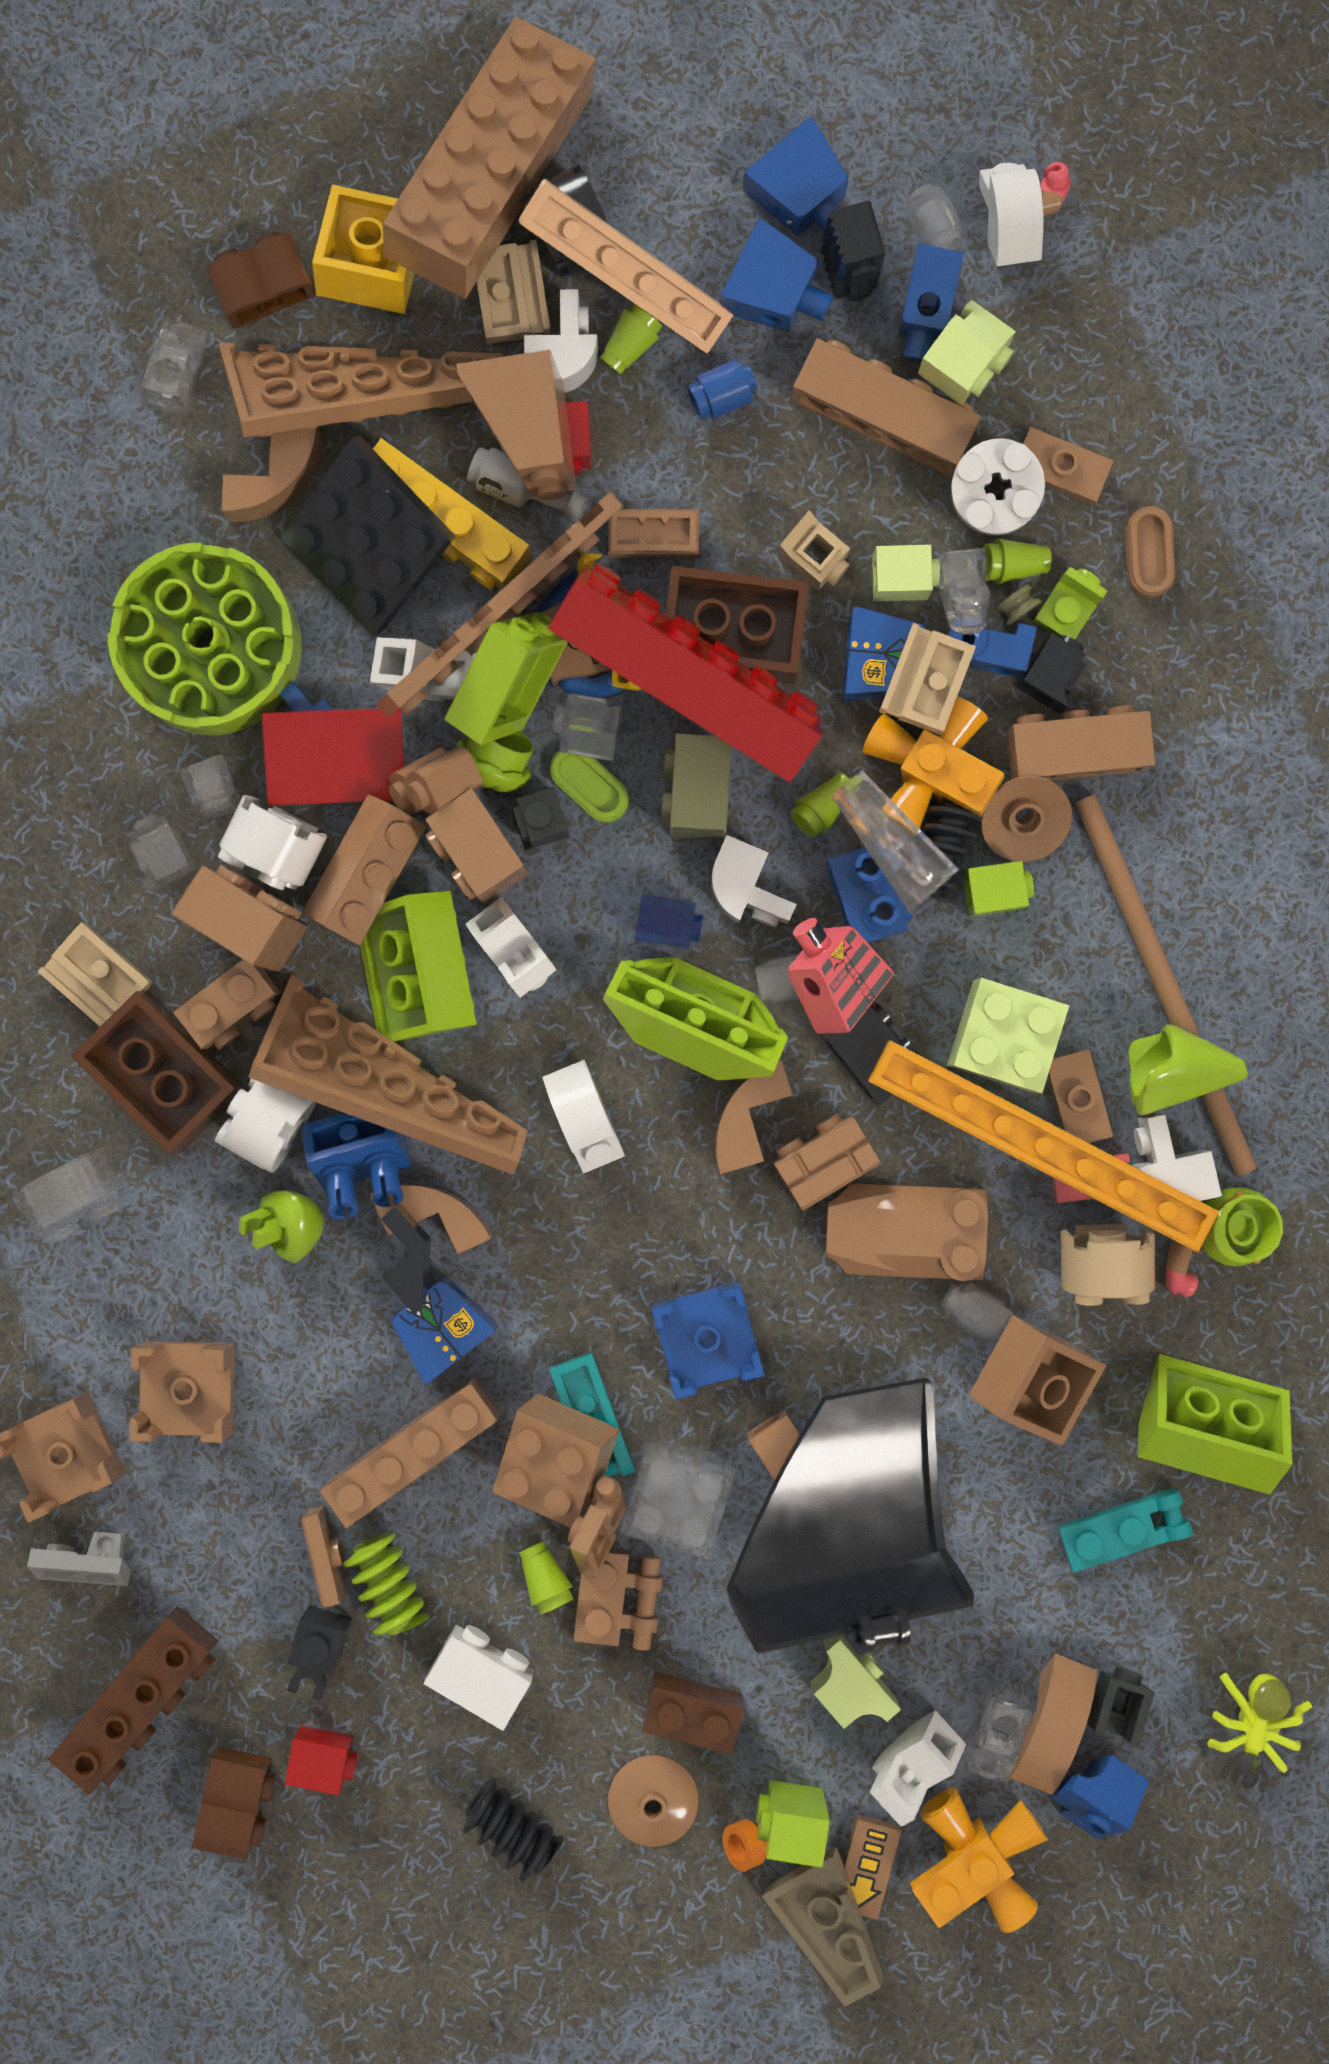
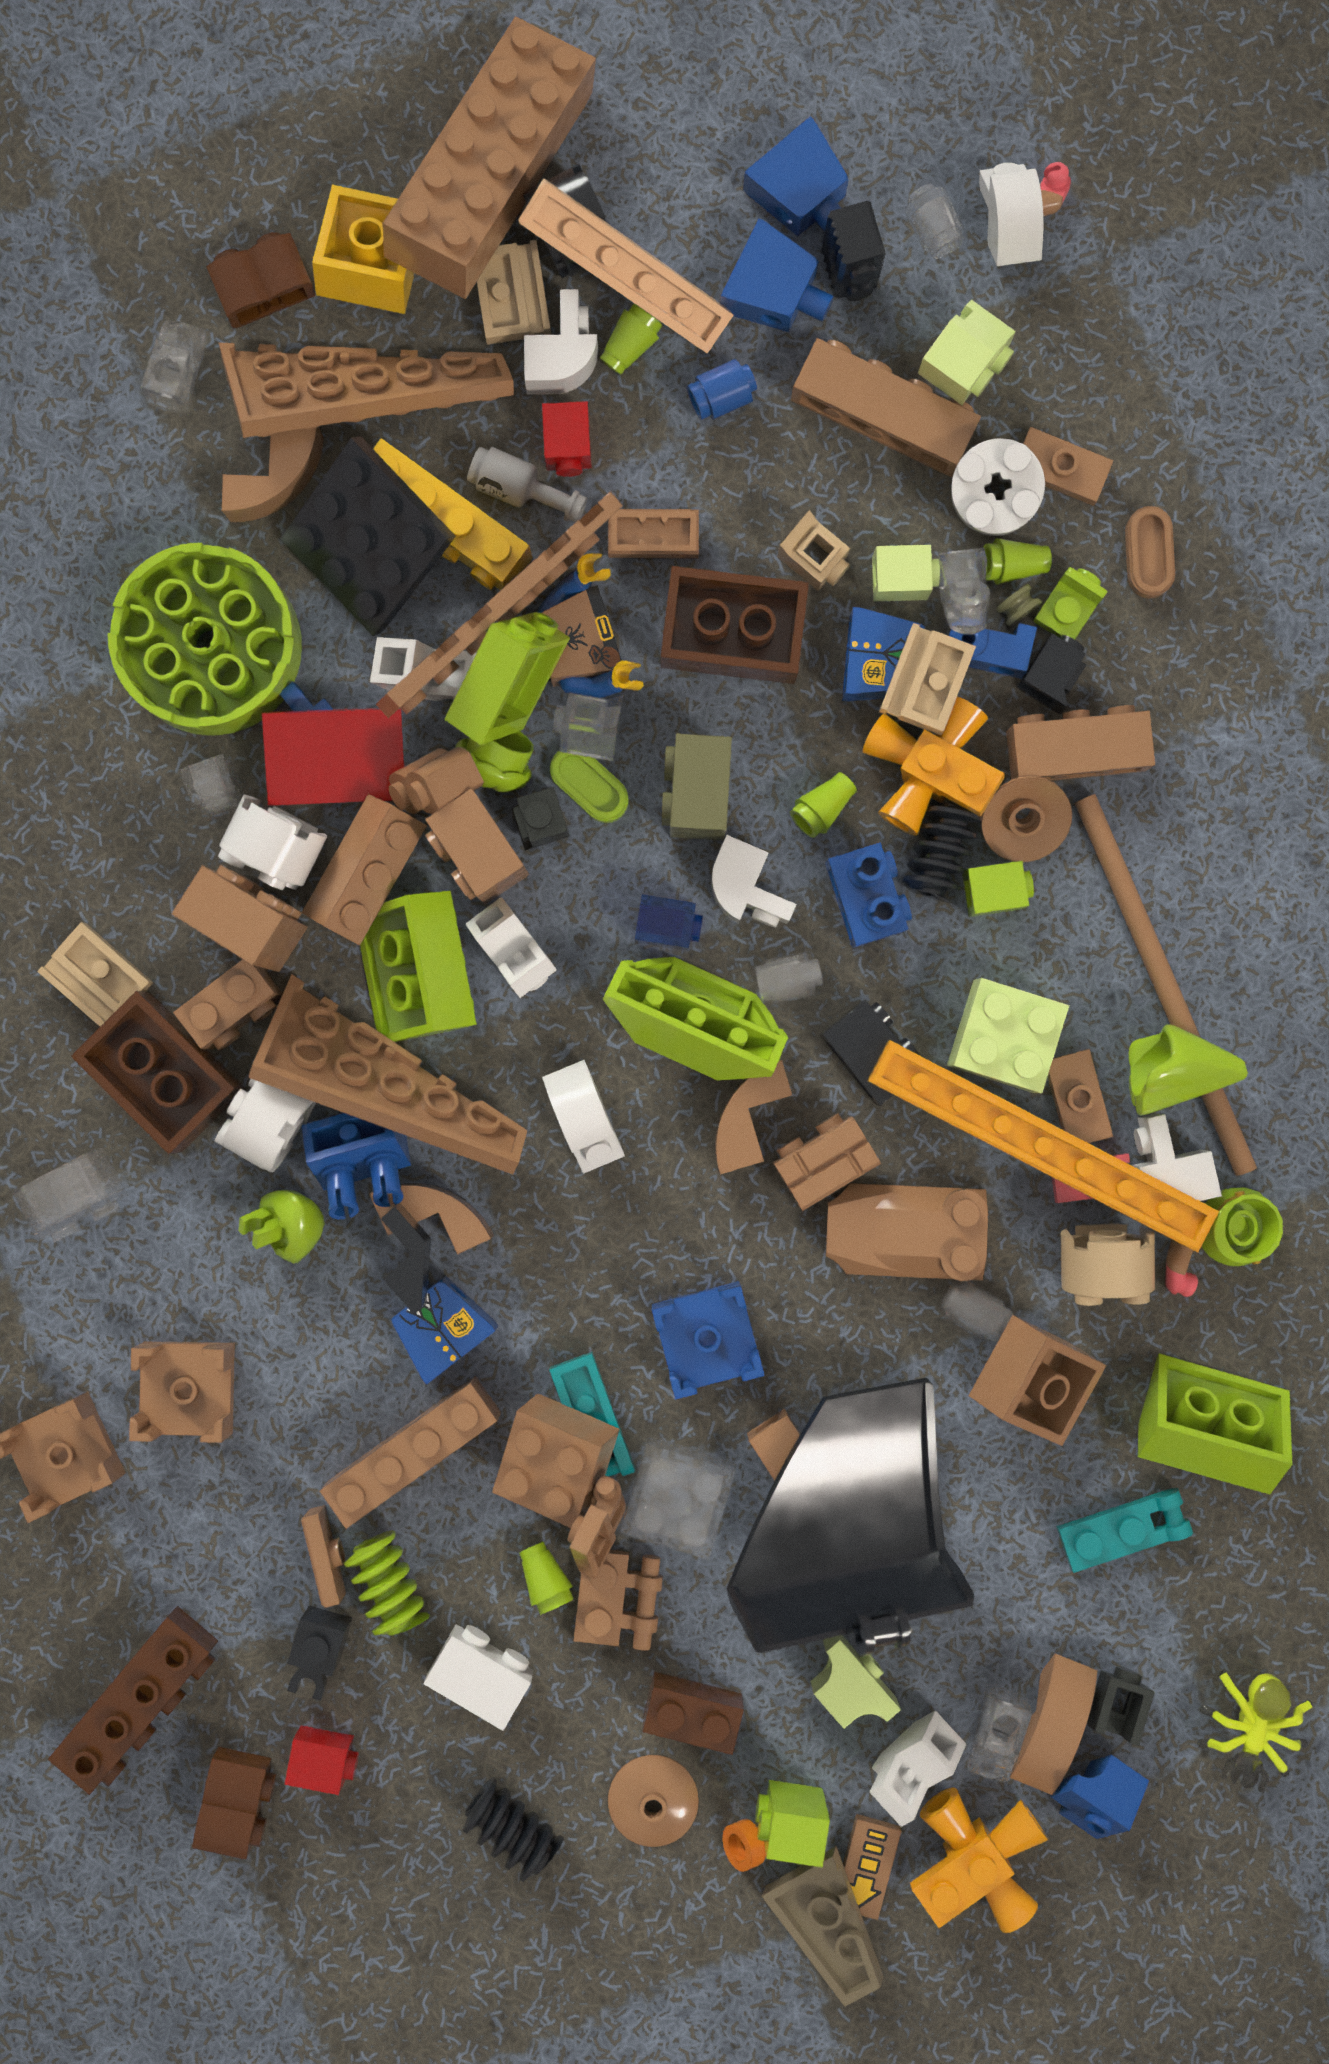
light grey hinge [27,1532,130,1586] -> none
clear window [128,815,198,892] -> none
medium nougat slope [456,350,576,500] -> none
red brick [547,563,822,783] -> none
coral torso [788,918,894,1034] -> none
clear wing [832,770,959,913] -> none
blue torso [898,243,964,364] -> none

